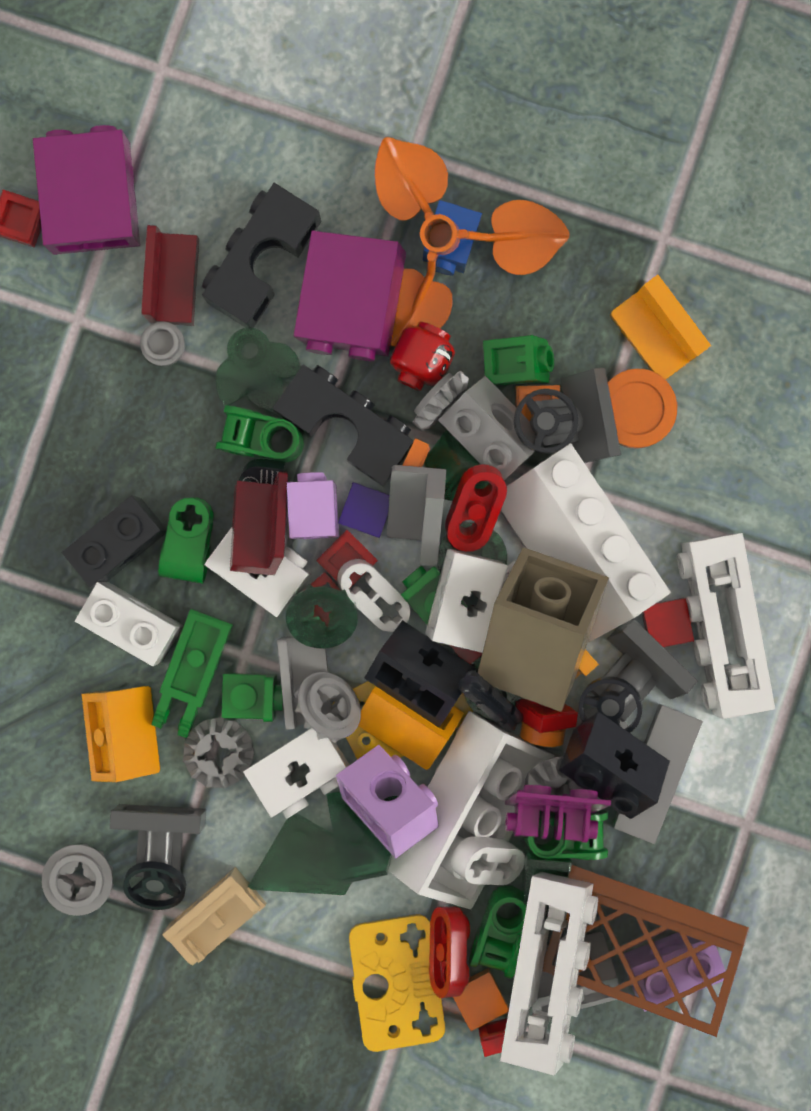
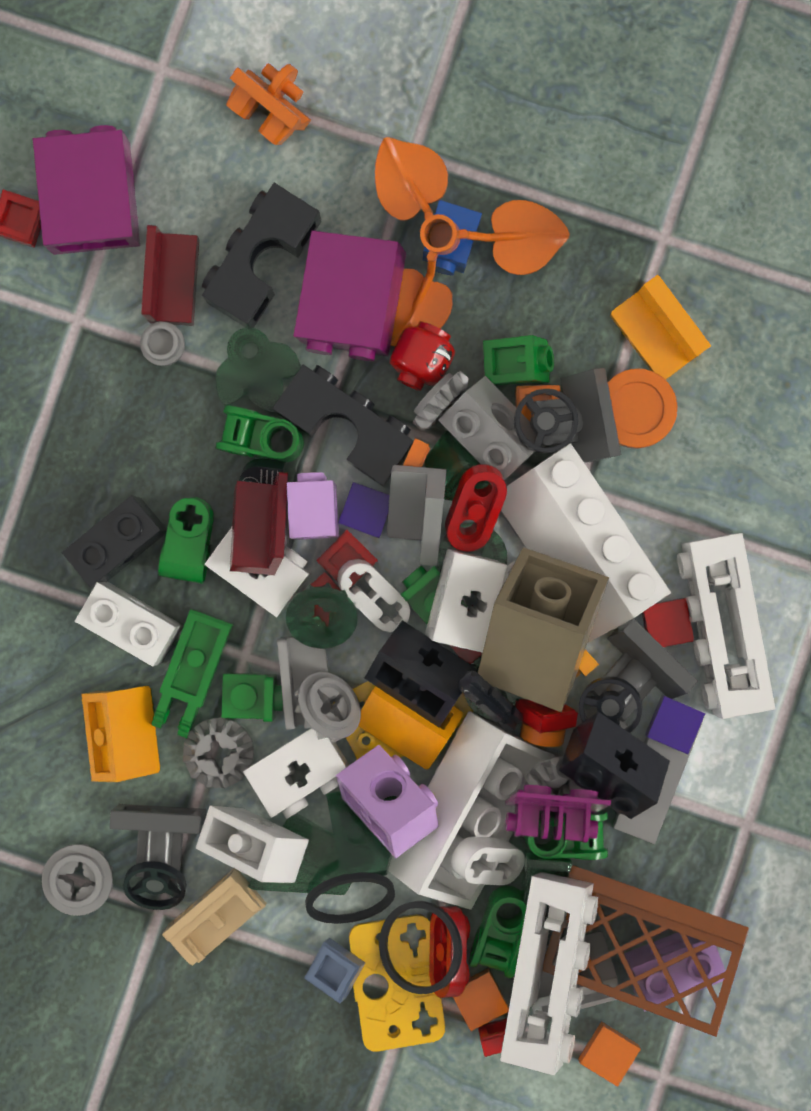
none -> white brick [196,805,309,883]
none -> orange hips [226,63,311,145]
none -> sand blue tile [304,938,365,1003]
none -> black piece [305,872,395,924]
none -> black piece [379,901,462,994]
none -> orange tile [578,1021,641,1087]
none -> dark purple tile [645,695,705,754]

